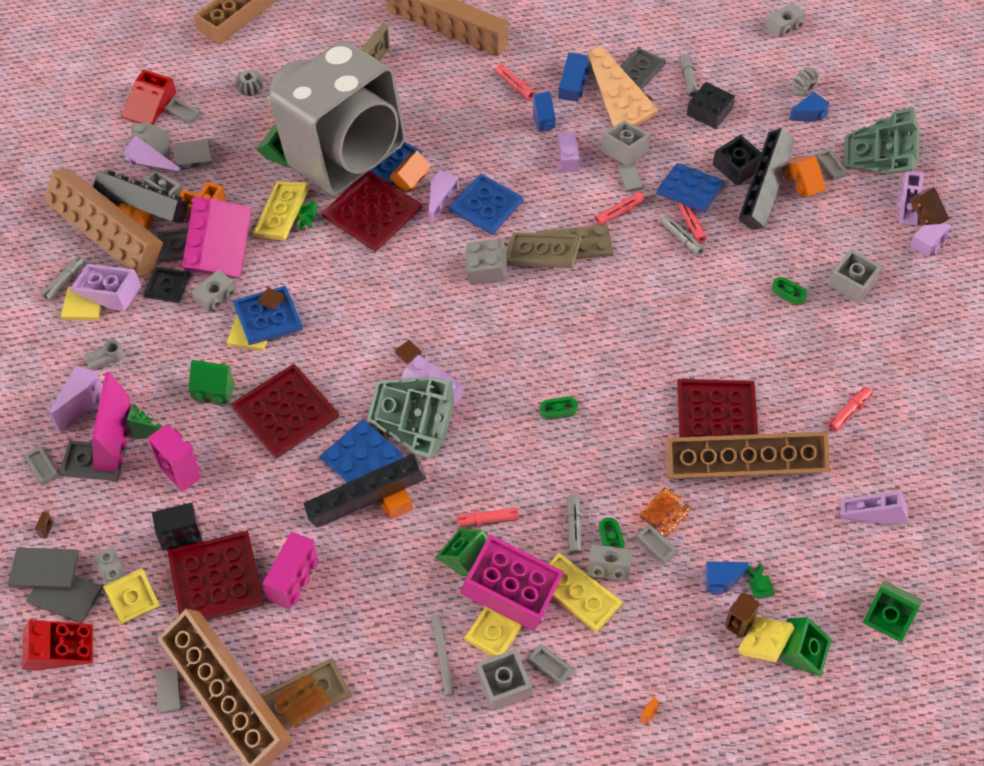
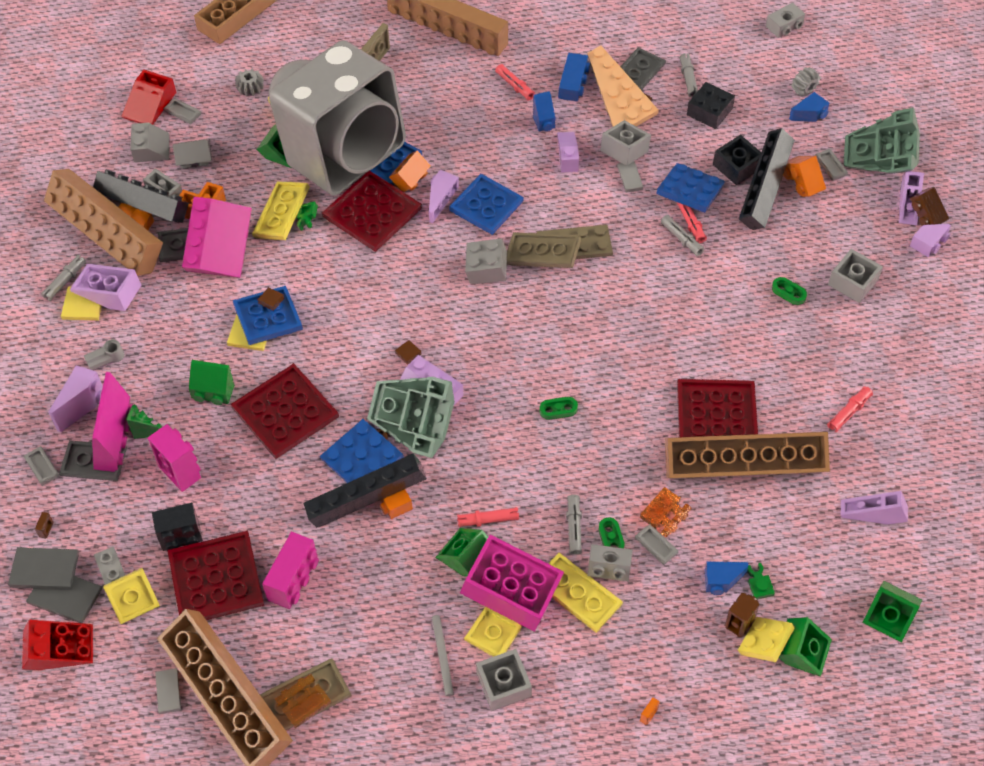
lavender slope [123,136,181,173] -> none
black tile [144,266,191,303] -> none
light grey brick [191,269,236,313] -> none
light grey tile [527,644,574,686] -> none
coral pin [594,192,644,225] -> none

